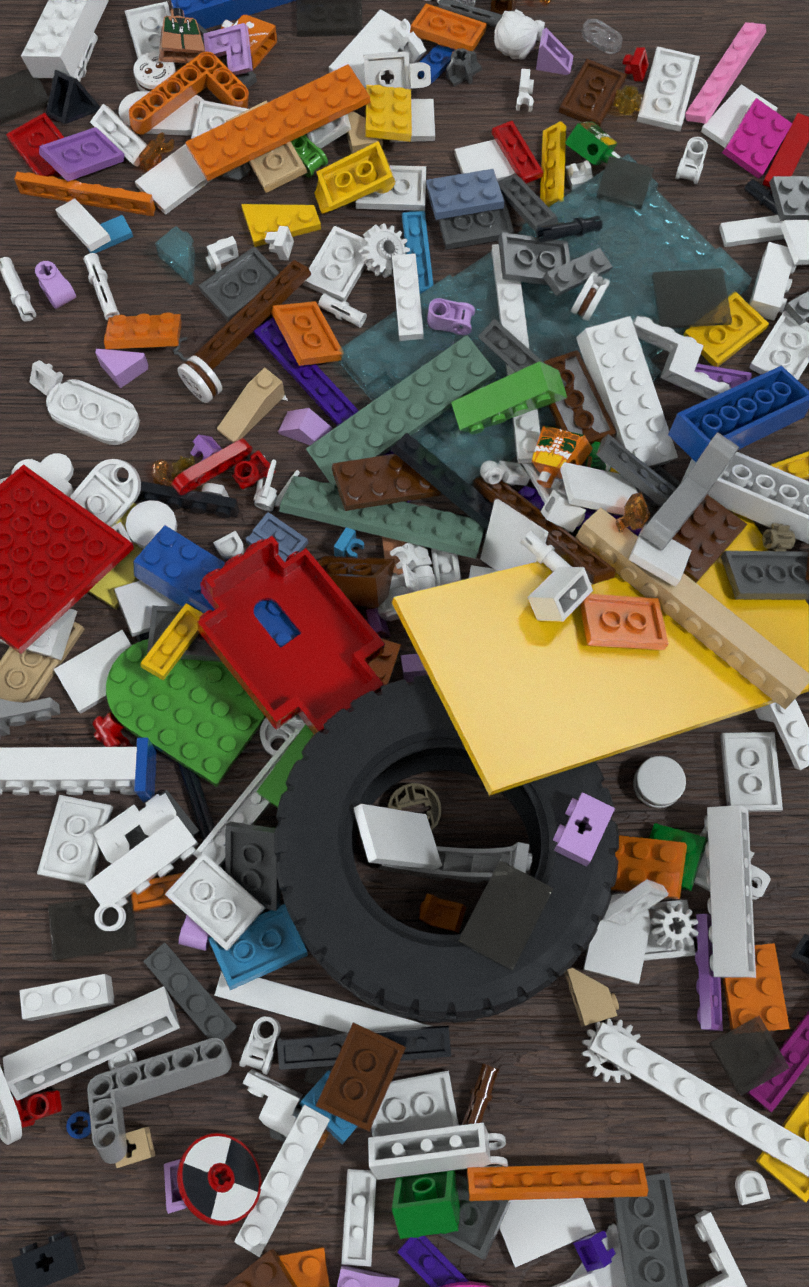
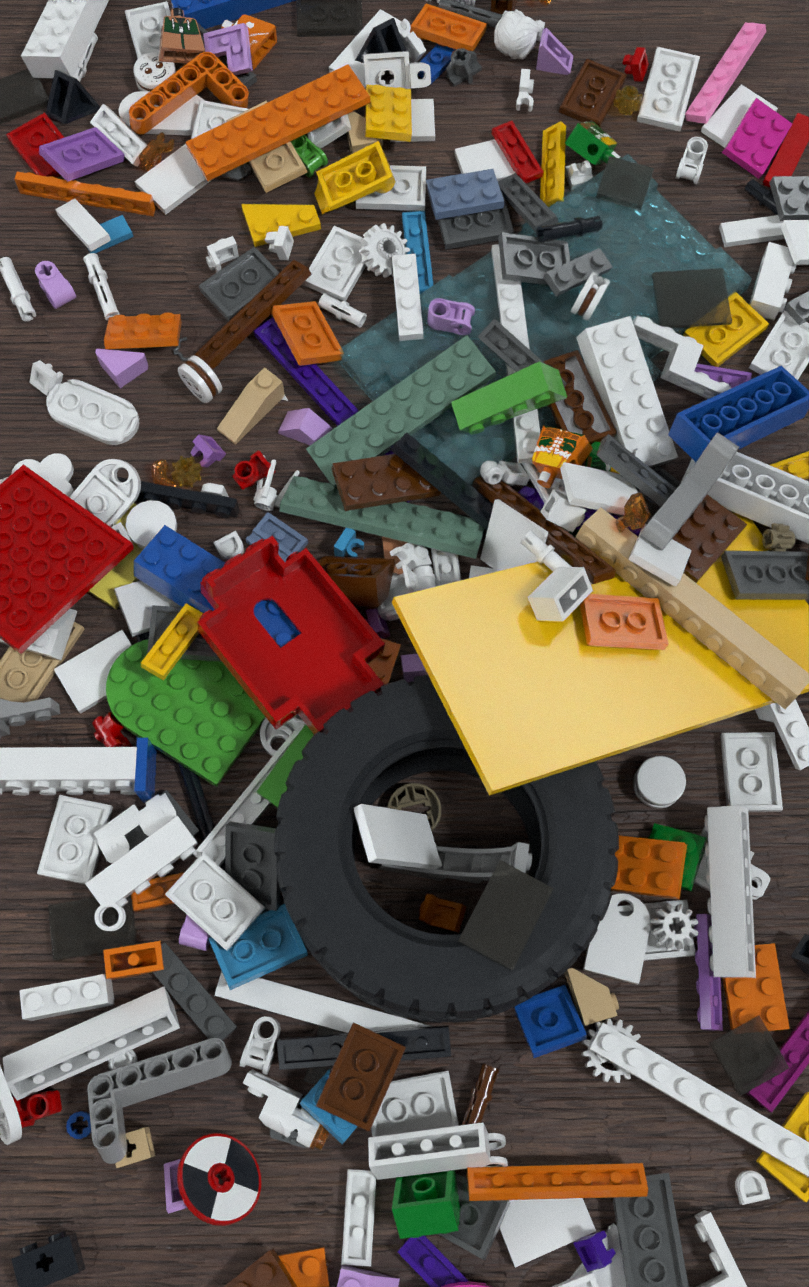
clear light blue slope [155,226,195,285] -> none
red beam [172,438,253,495] -> none
white bracket [234,1105,330,1257] -> none
lavender brick [553,792,615,867] -> none
clear plate [582,19,623,54] -> none
white tile [604,879,669,925] -> none
none -> orange slope [103,941,164,980]
none -> black slope [355,18,411,72]
none -> blue tile [513,985,587,1058]

